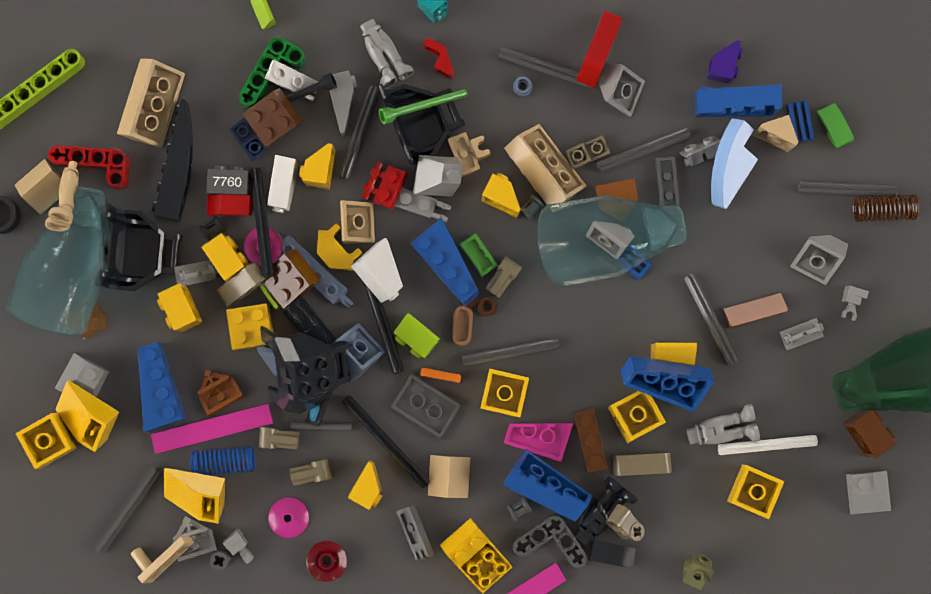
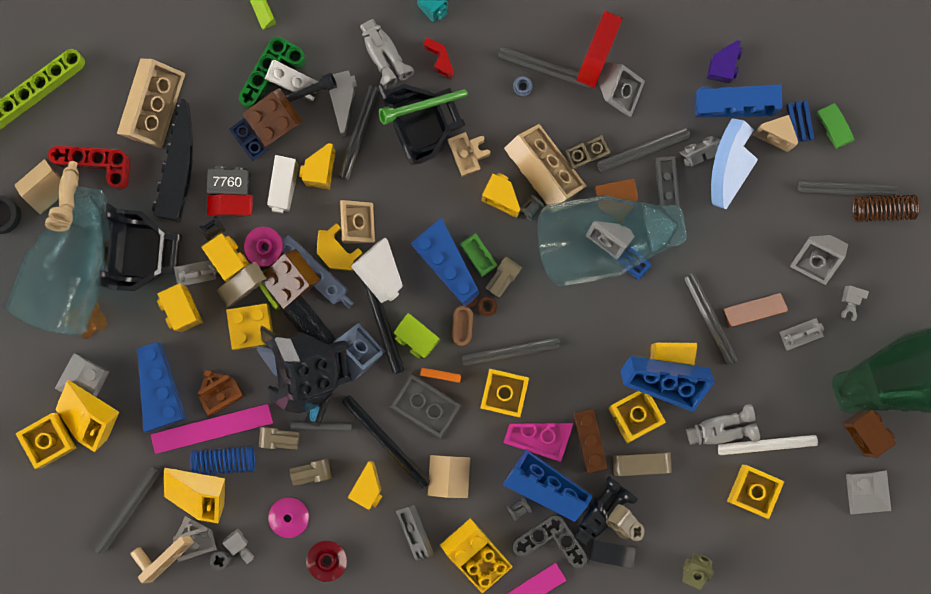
black axle [250,167,274,278] -> none
red plate [361,161,408,210] -> none
light grey hinge [394,188,452,222] -> none
light grey slope [413,155,463,197] -> none

